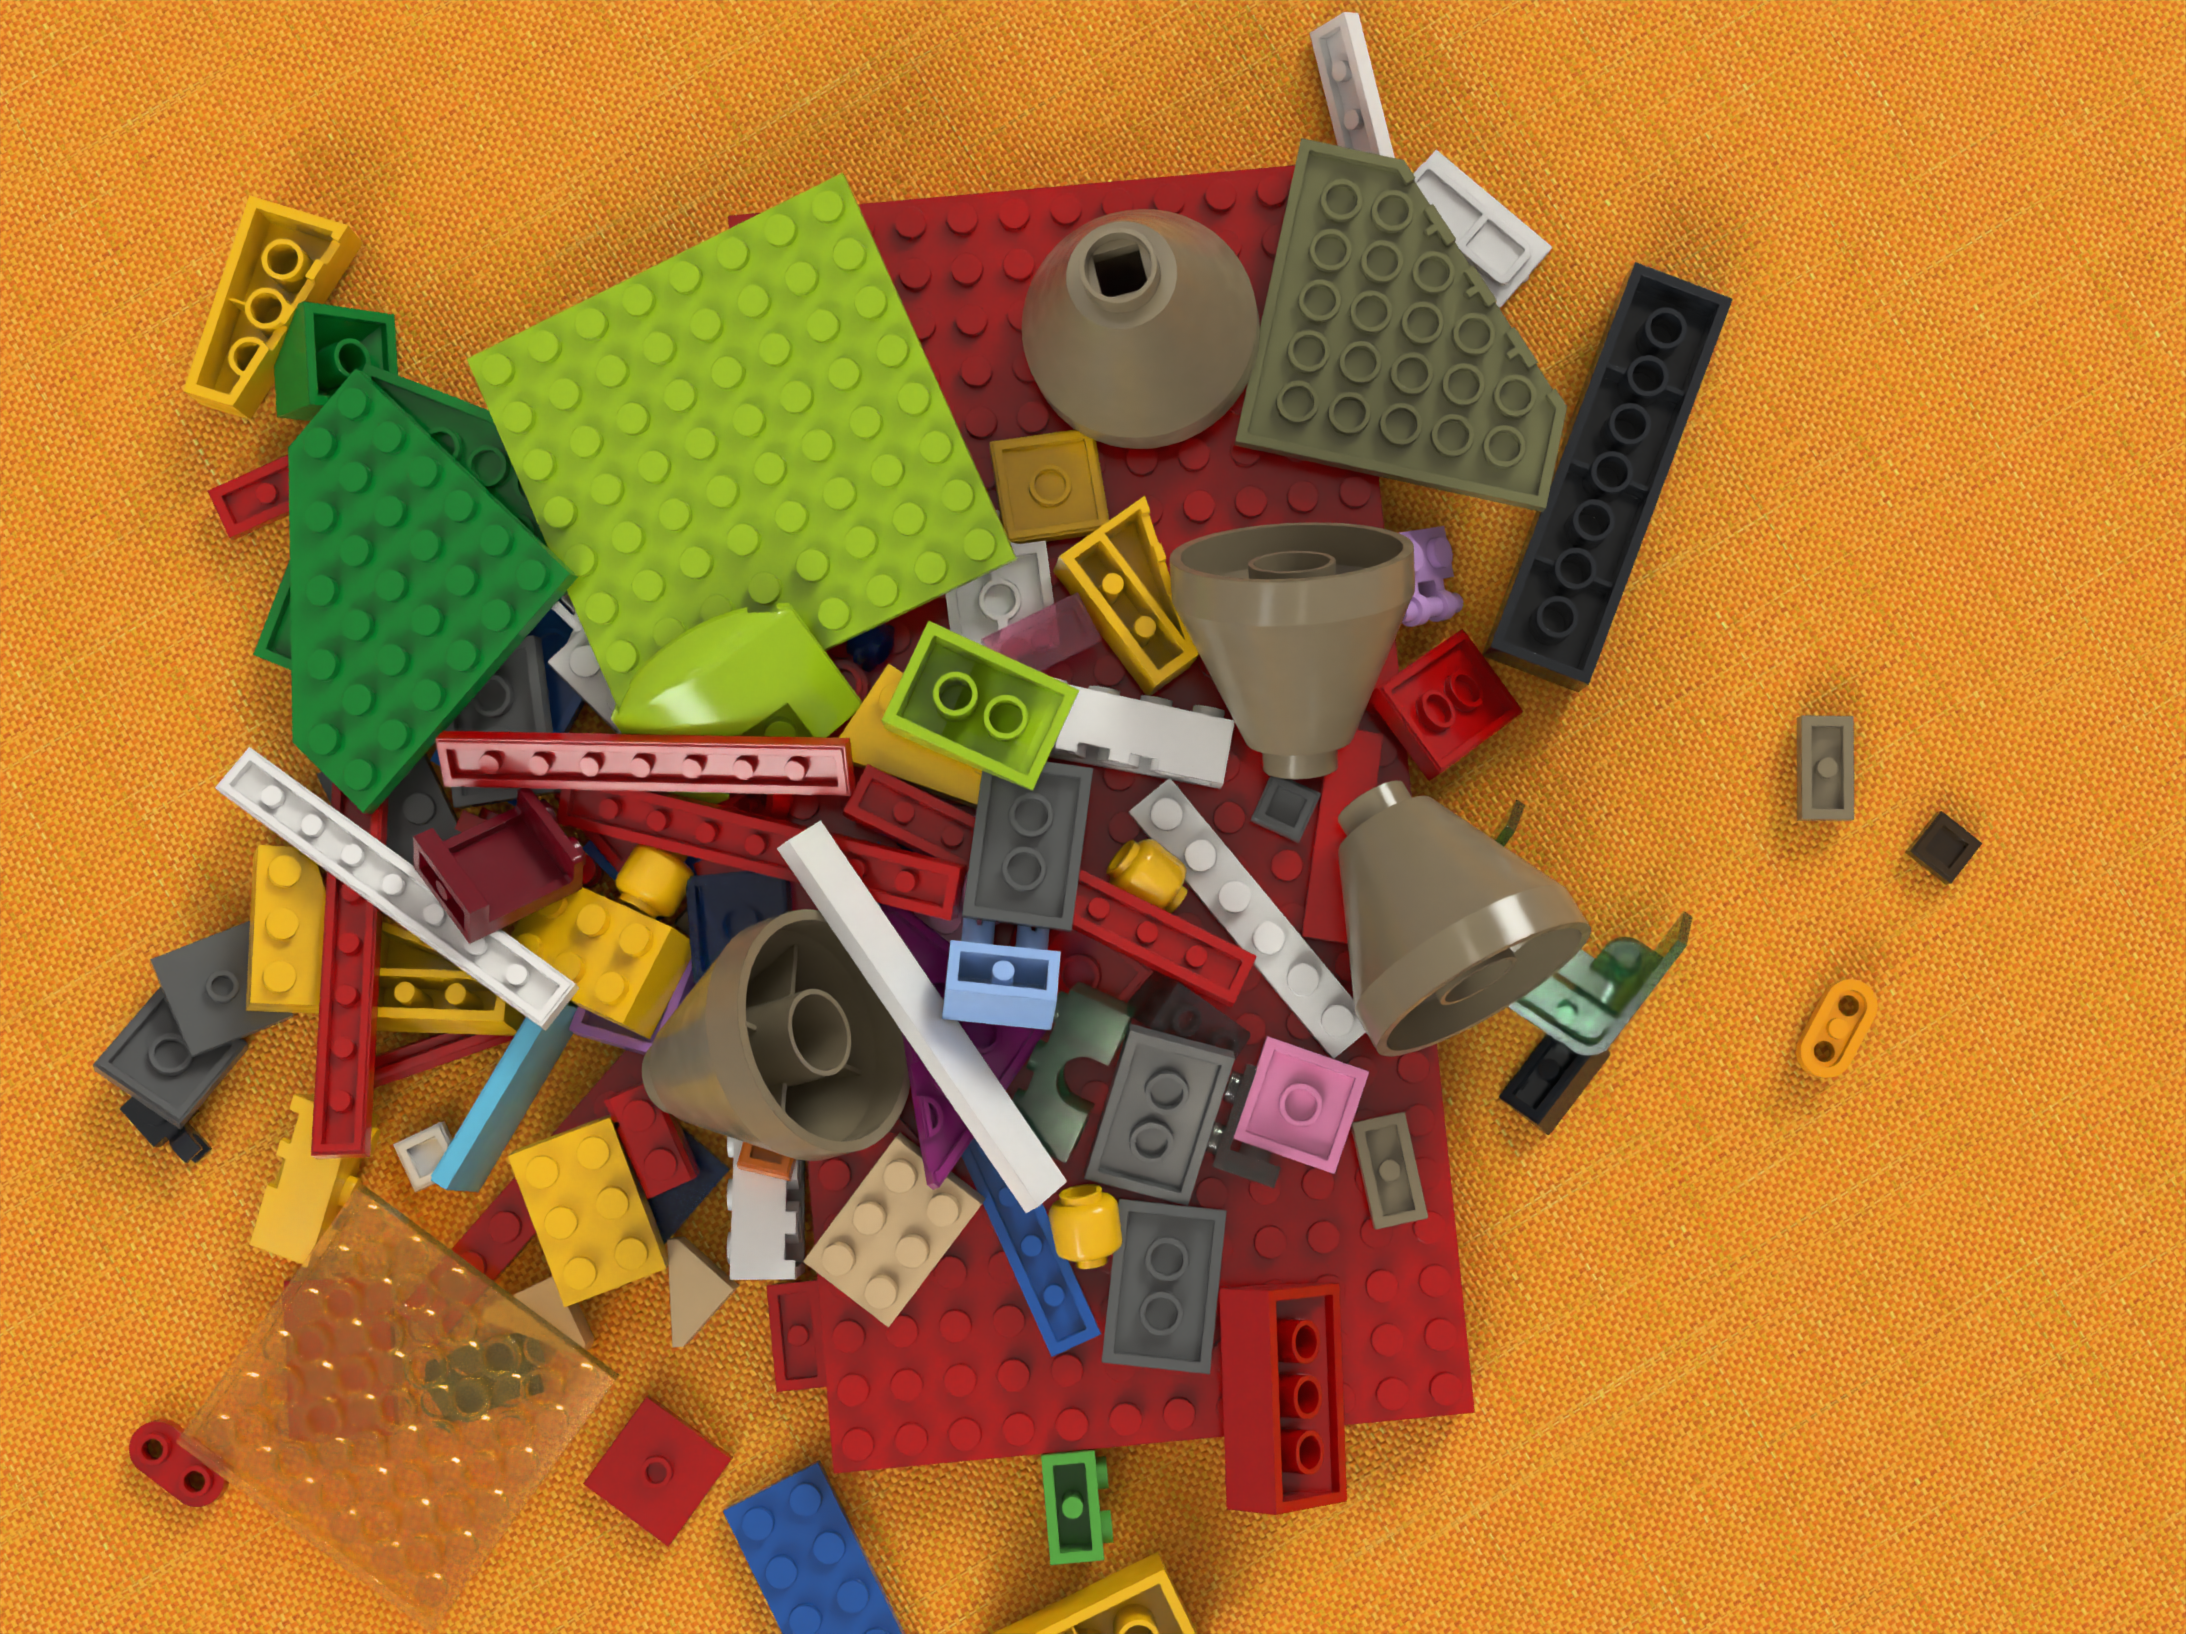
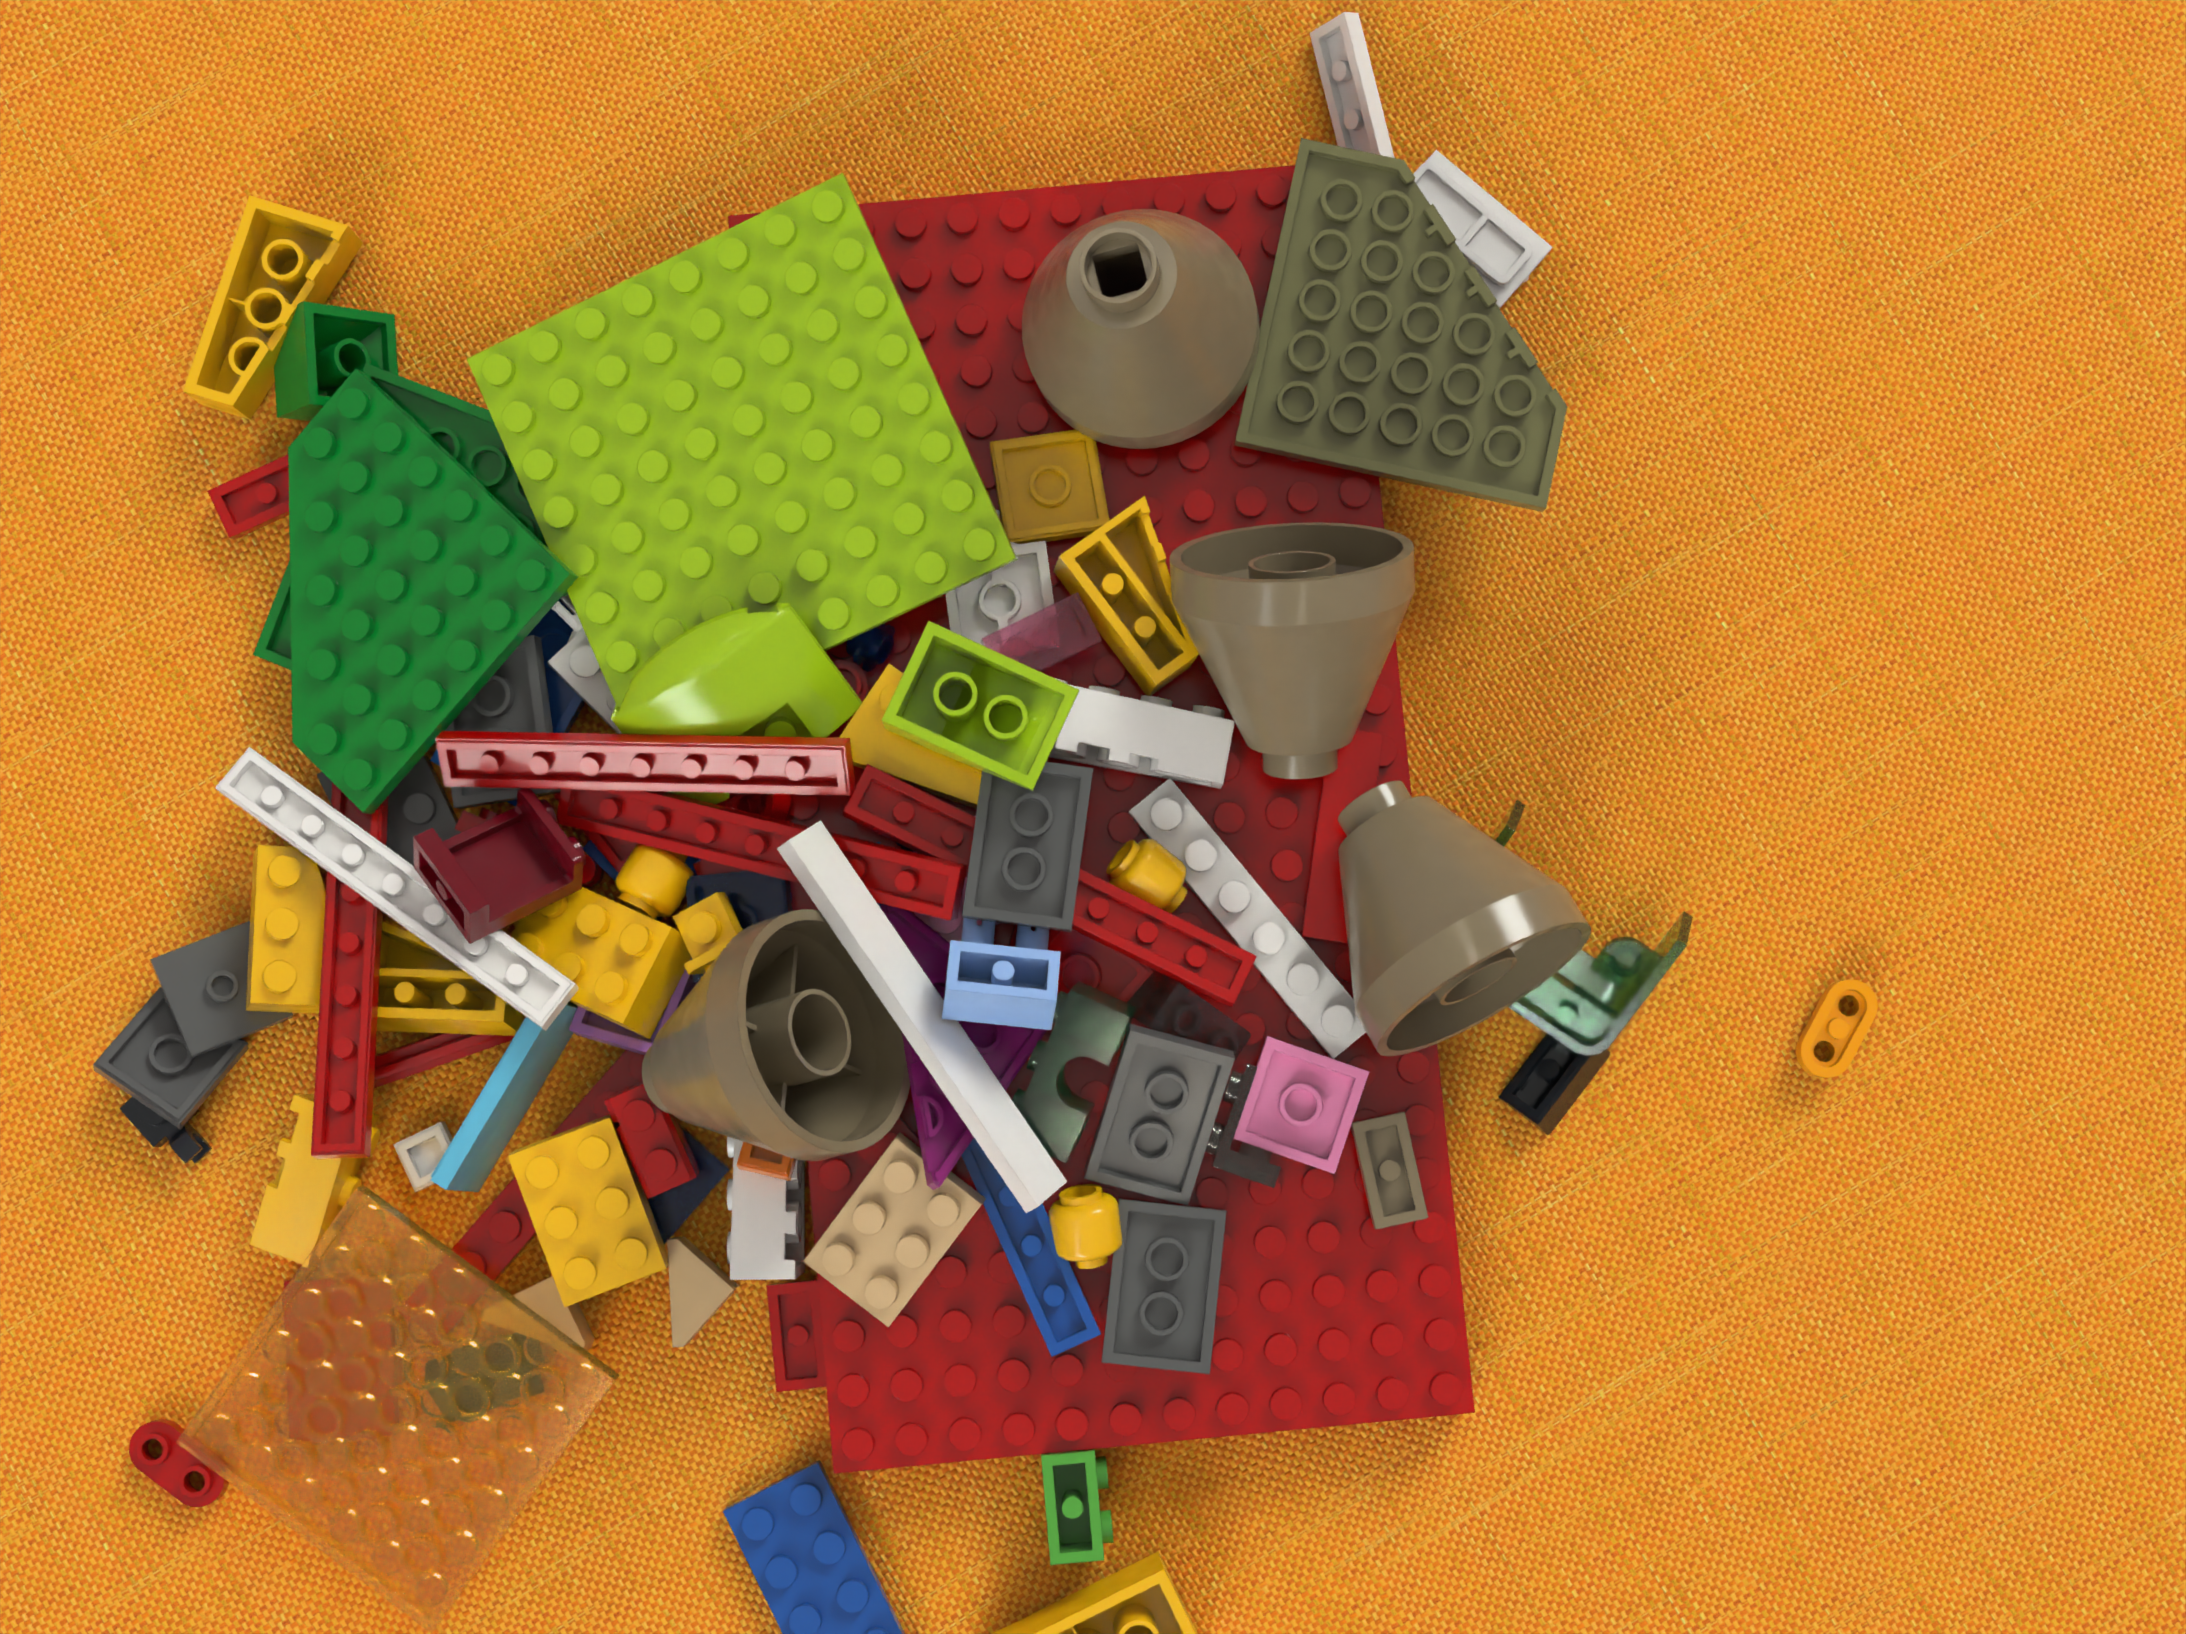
red plate [583,1395,733,1547] -> none
red slope [1219,1283,1347,1515] -> none
dark grey tile [1250,776,1321,843] -> none
red tile [1369,629,1523,781] -> none
lavender plate [1400,526,1463,627] -> none
black brick [1482,262,1733,692] -> none
dark tan plate [1797,715,1854,821] -> none
dark brown tile [1905,811,1982,885] -> none
none -> yellow bracket [672,892,743,975]

